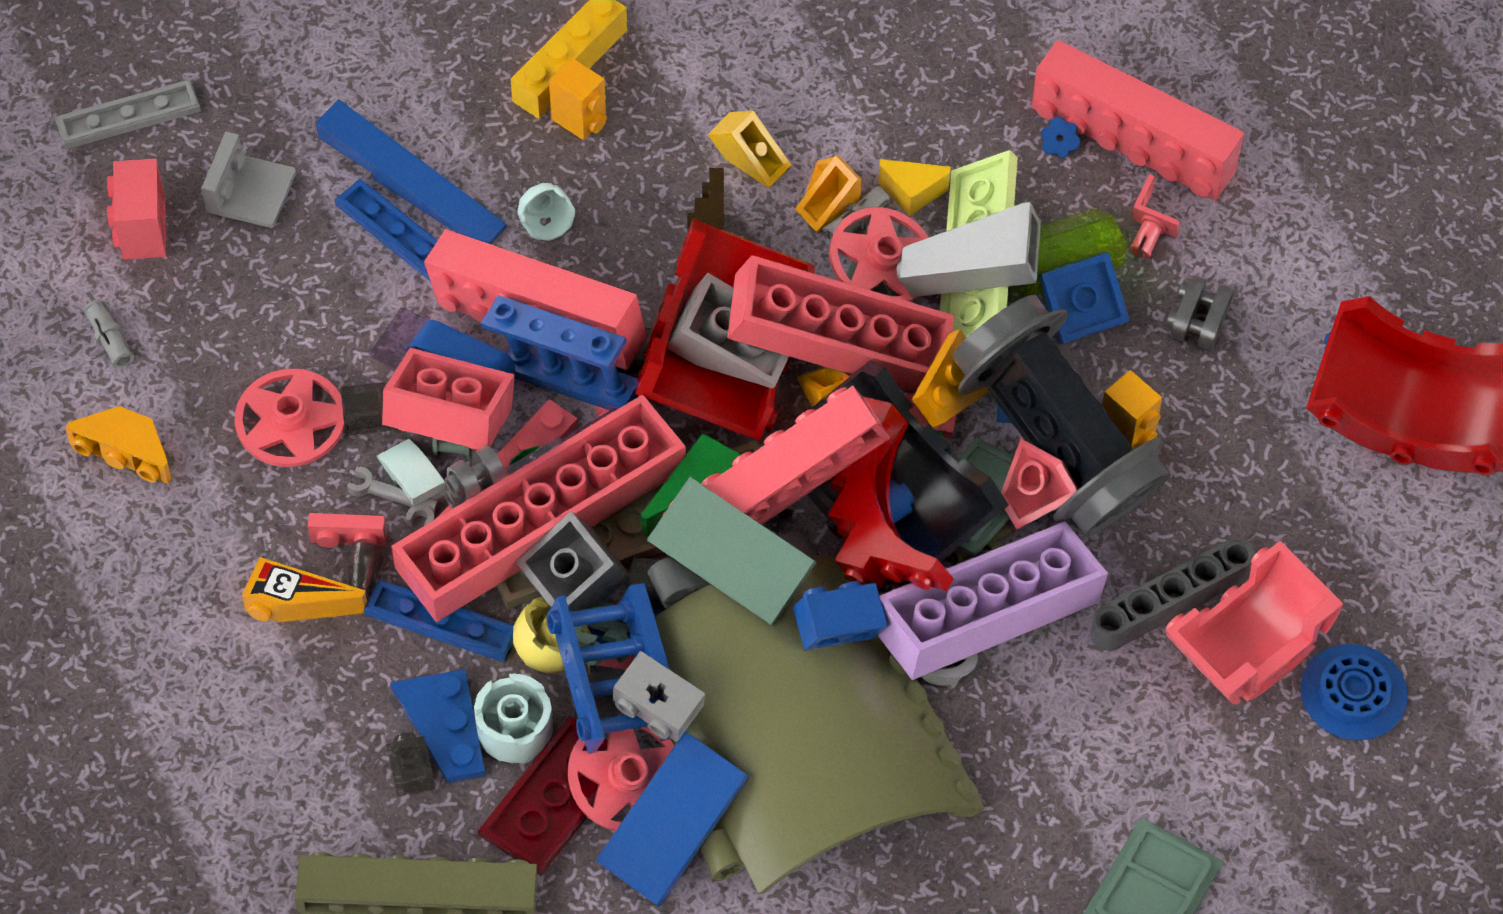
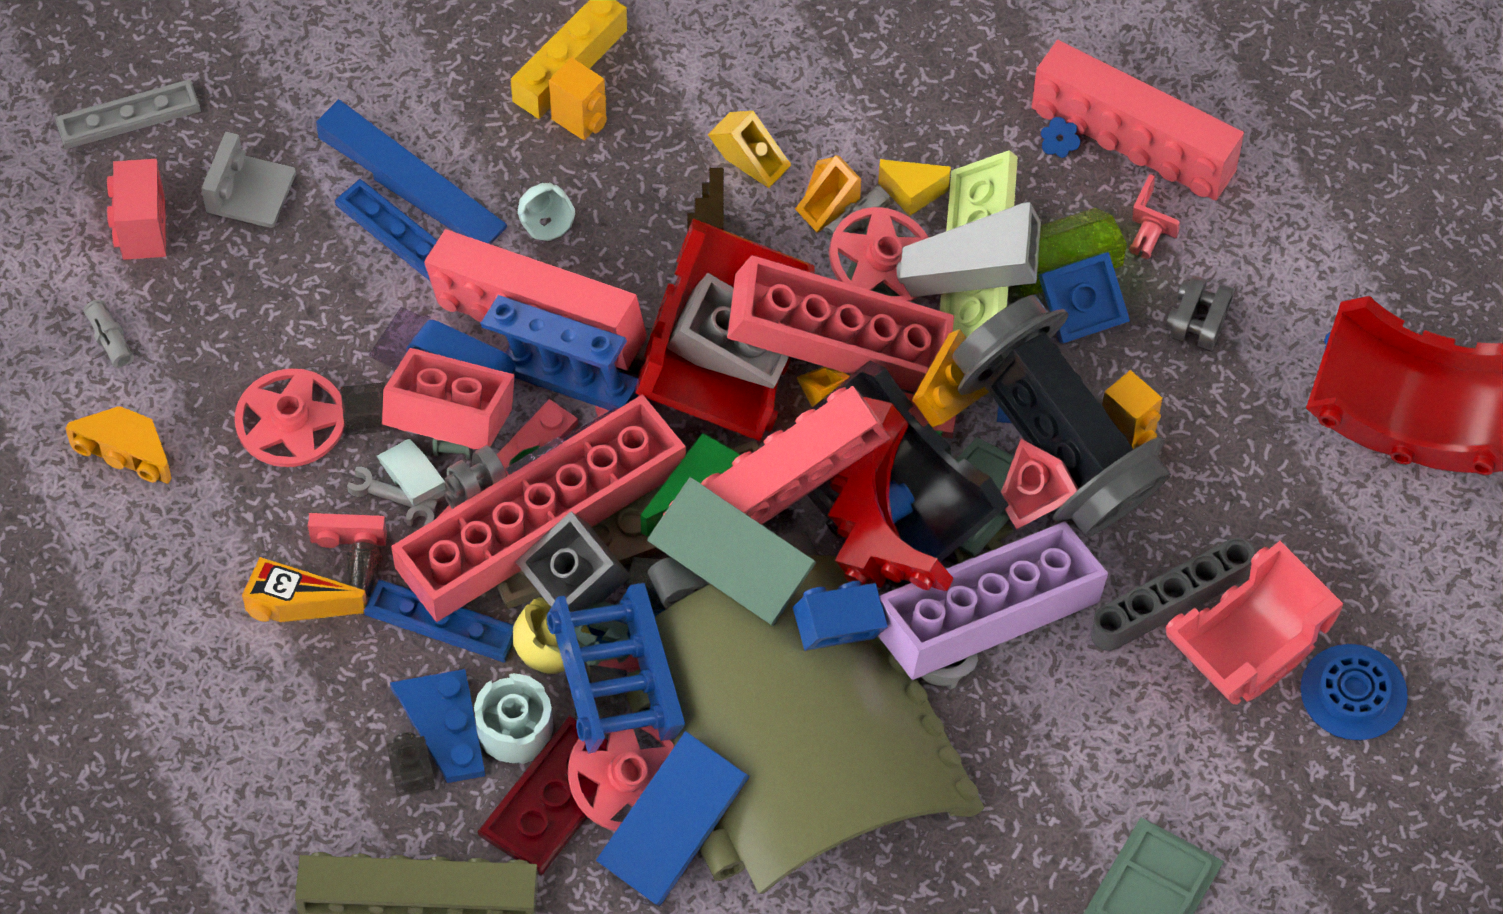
light grey brick [613,651,705,742] -> none

